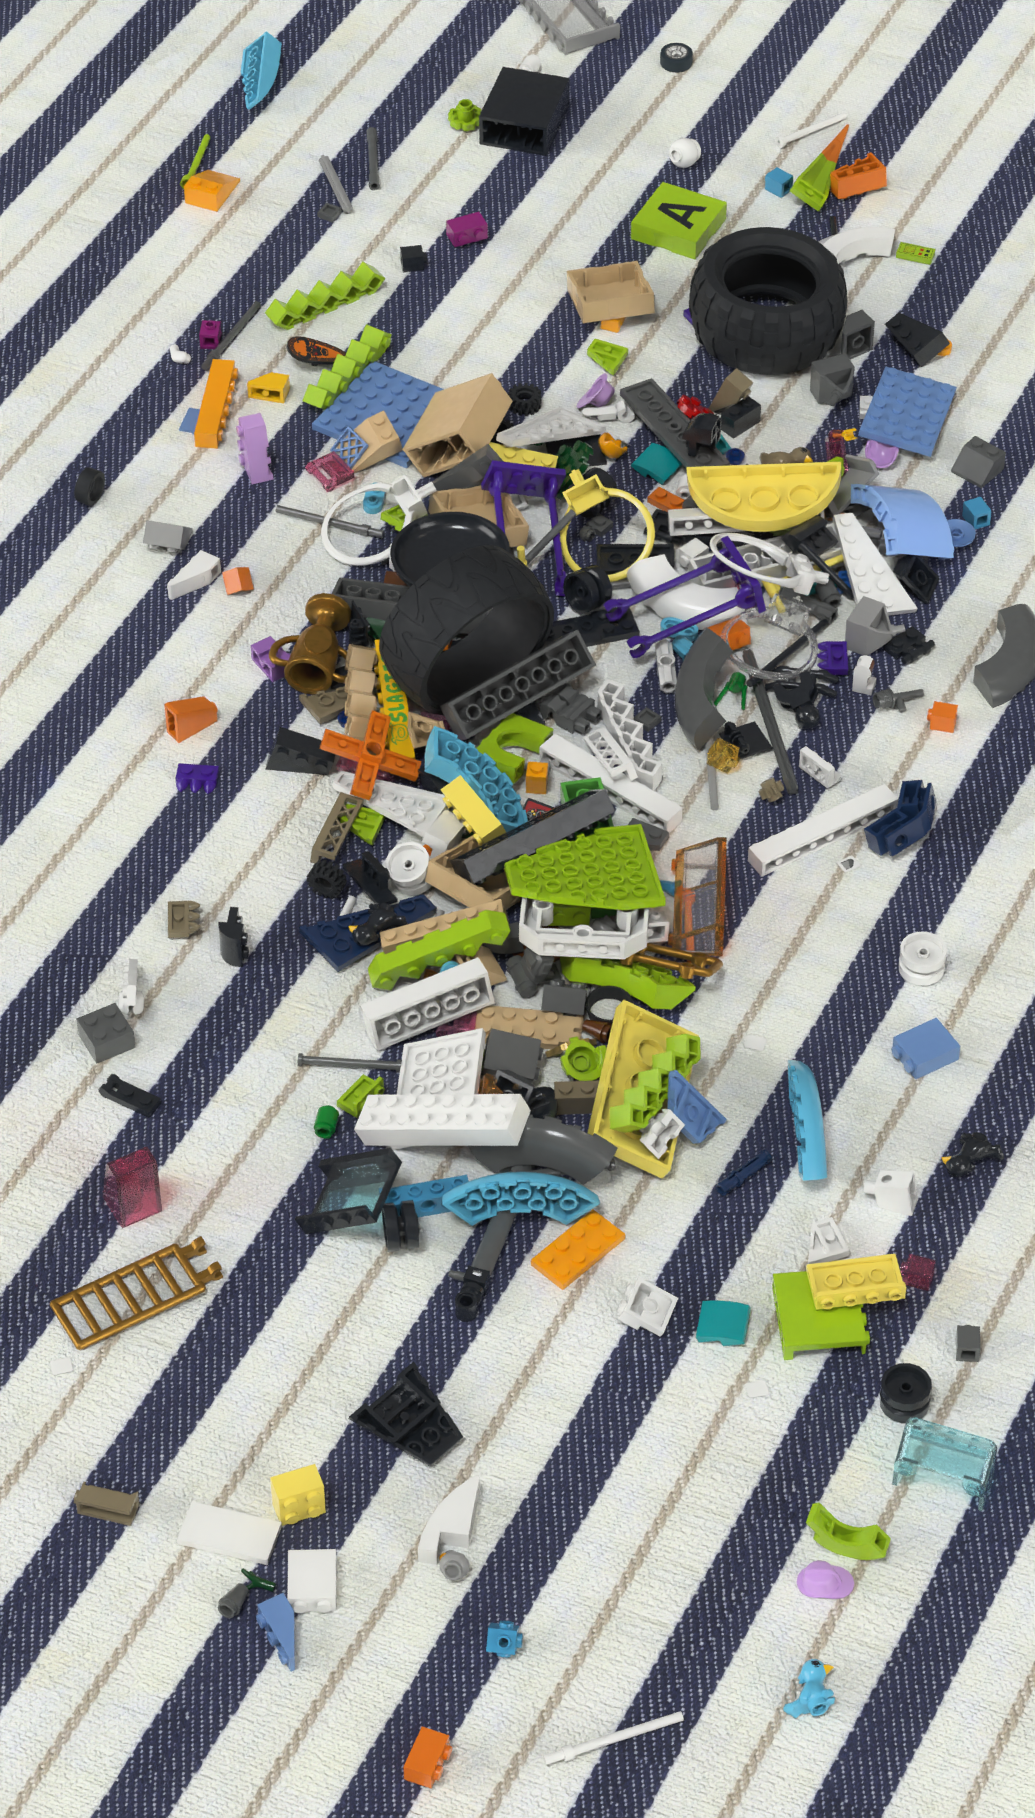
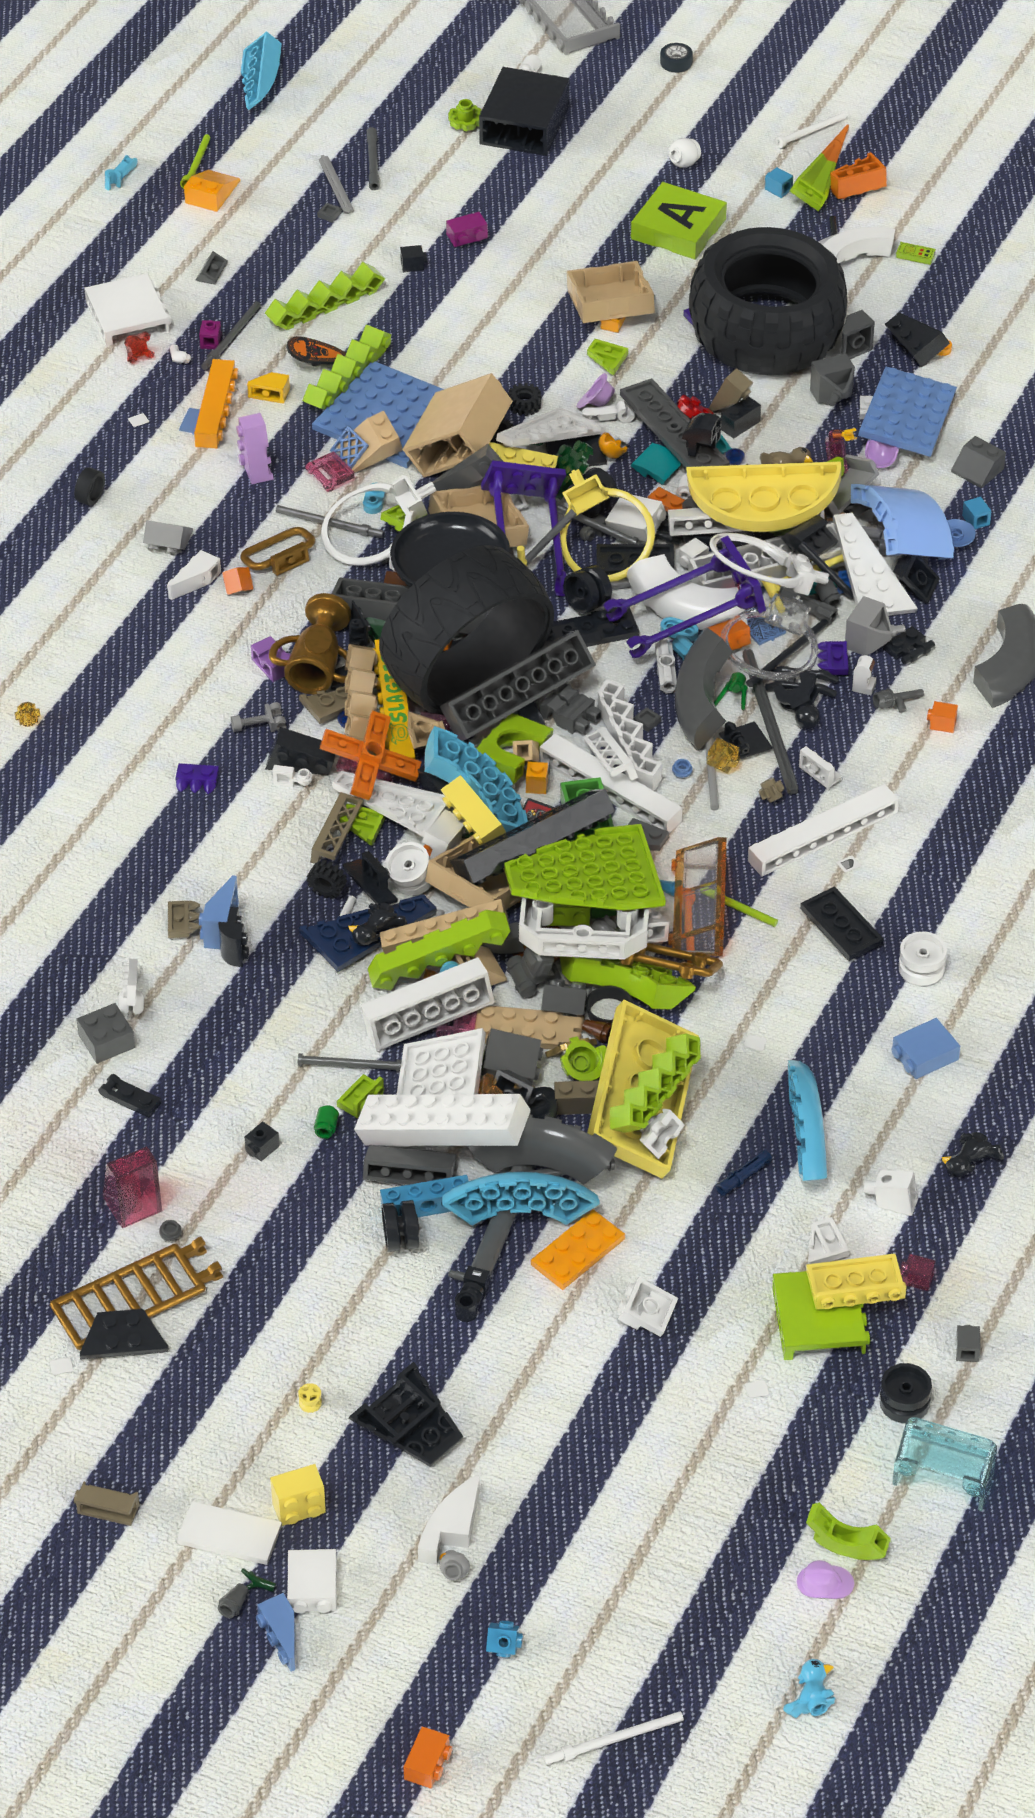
orange slope [164,696,218,743] -> none
panel [295,1148,402,1234] -> none
medium blue wing [667,1070,727,1144] -> none
teal slope [696,1300,751,1346] -> none
dark blue brick [864,780,936,857] -> none
none -> clear yellow gear [15,702,40,727]
none -> black wing [80,1309,168,1360]
none -> white panel [84,273,171,346]
none -> medium azure piece [105,155,138,191]
none -> clear red rock [124,331,155,364]
none -> white sticker [128,413,149,427]
none -> dark grey plate [159,1220,182,1241]
none -> dark grey slope [196,251,228,285]
none -> medium blue slope [199,875,239,949]
none -> light grey bar [231,702,286,732]
none -> pearl gold bar [240,527,315,576]
none -> black brick [244,1121,279,1161]
none -> white plate [272,765,312,787]
none -> light yellow wheel [298,1383,322,1413]
none -> dark grey brick [363,1145,456,1185]
none -> tan brick [513,740,540,763]
none -> dark grey bar [556,501,639,544]
none -> white brick [605,495,667,542]
none -> medium blue plate [672,759,692,777]
none -> lime bar [702,887,778,927]
none -> medium blue piece [747,611,786,645]
none -> black plate [800,886,884,961]

